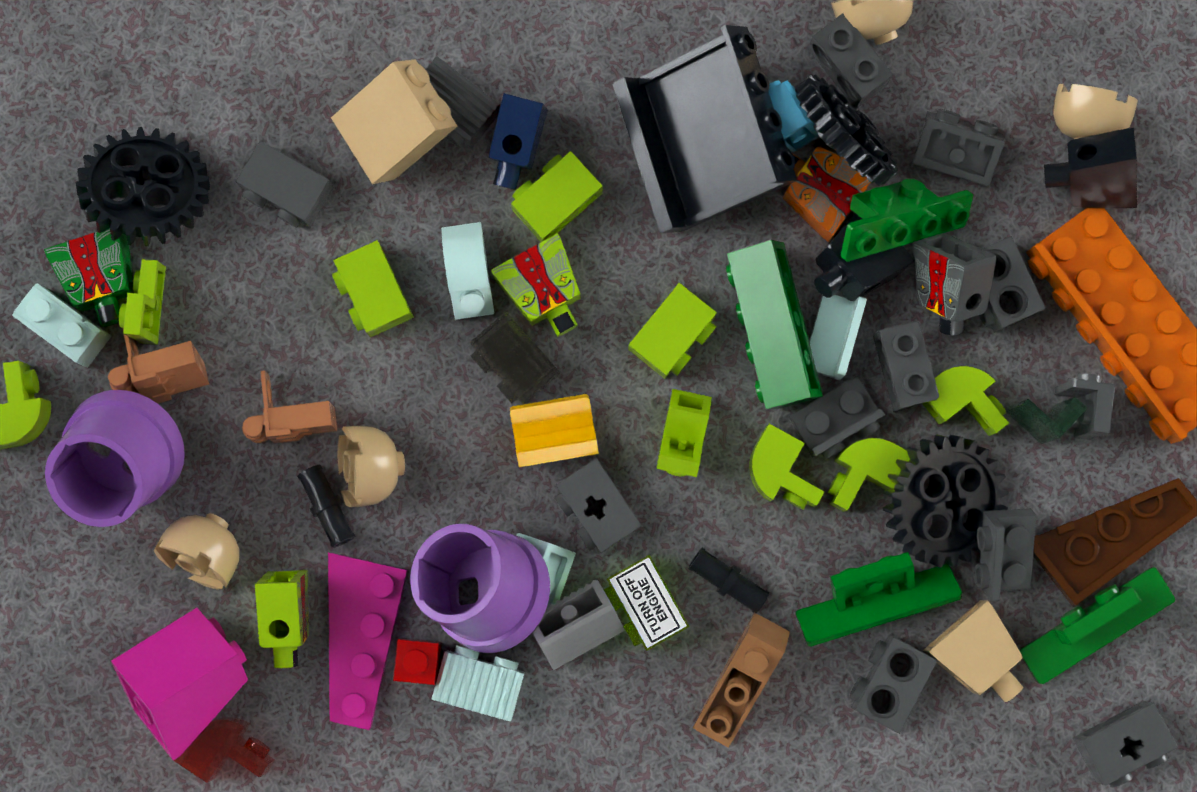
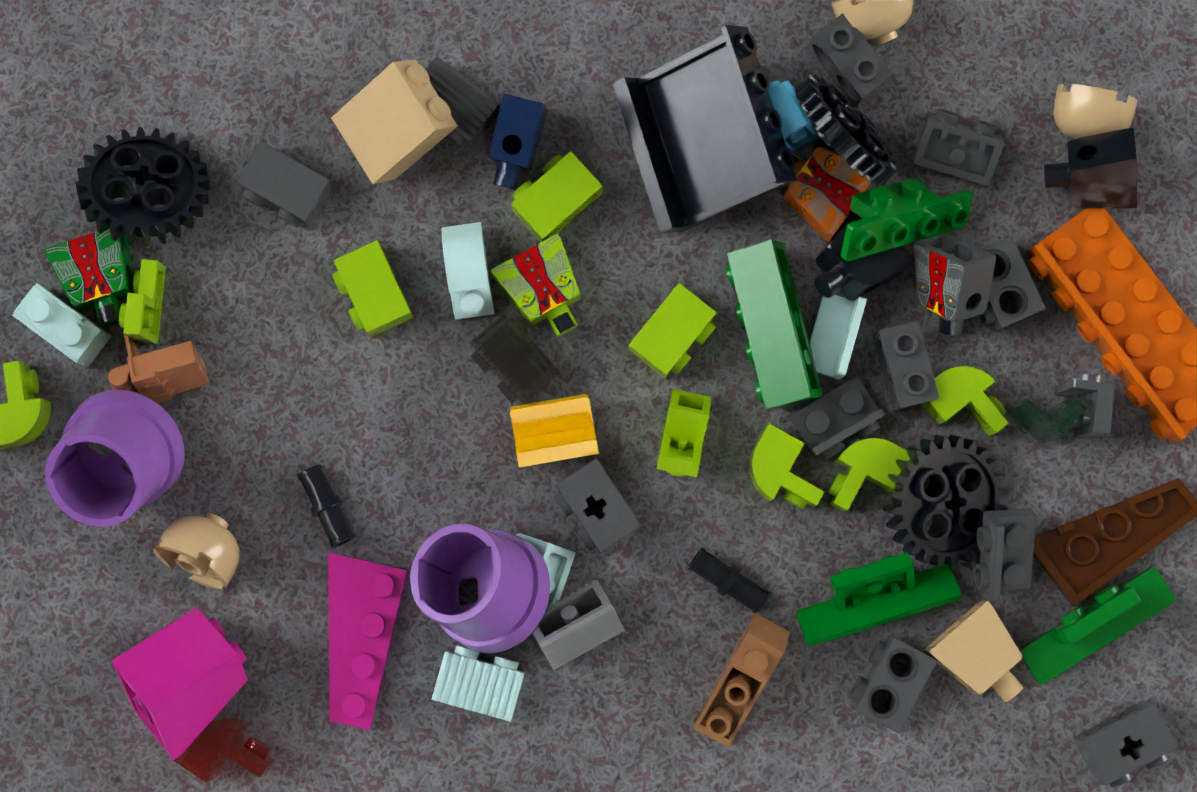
nougat piece [242,370,337,443] -> none
lime torso [255,570,309,668] -> none
tan cylinder [337,426,405,507] -> none
red brick [393,638,442,685] -> none
brick [604,555,689,651] -> none

